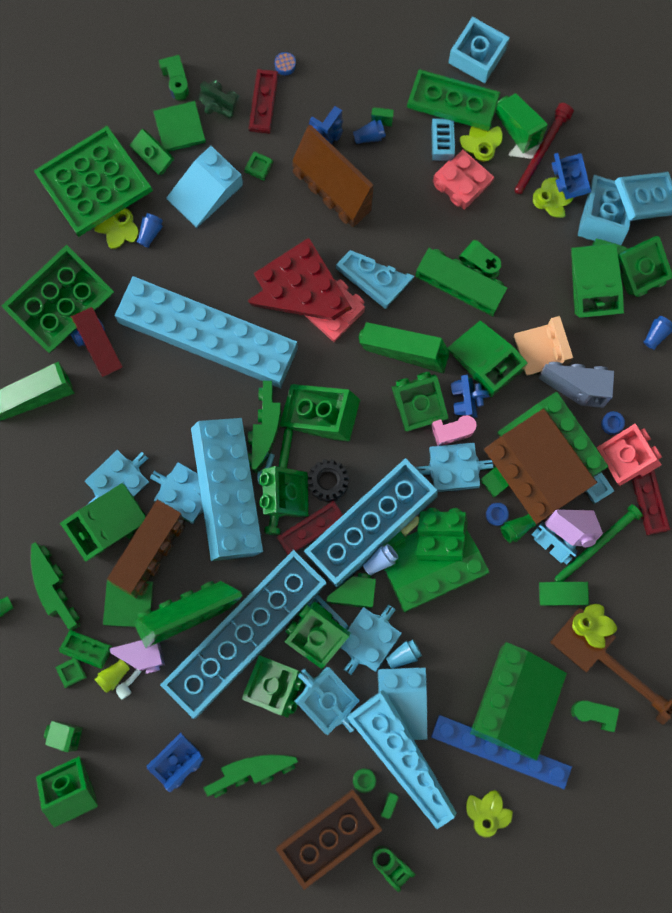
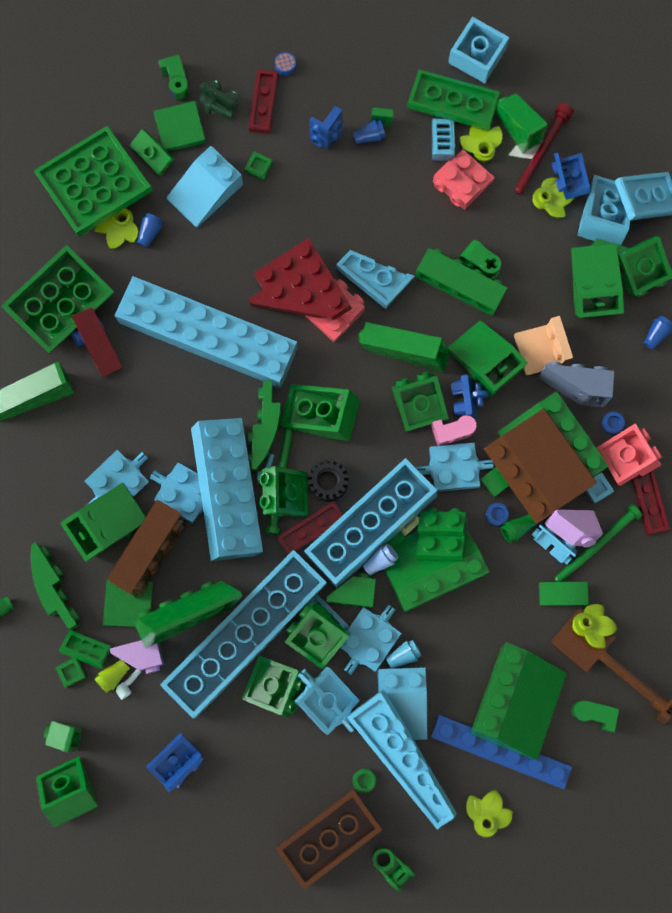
green slope [204,754,298,798] -> none
reddish brown slope [292,124,374,227] -> none
green tile [381,792,399,819] -> none

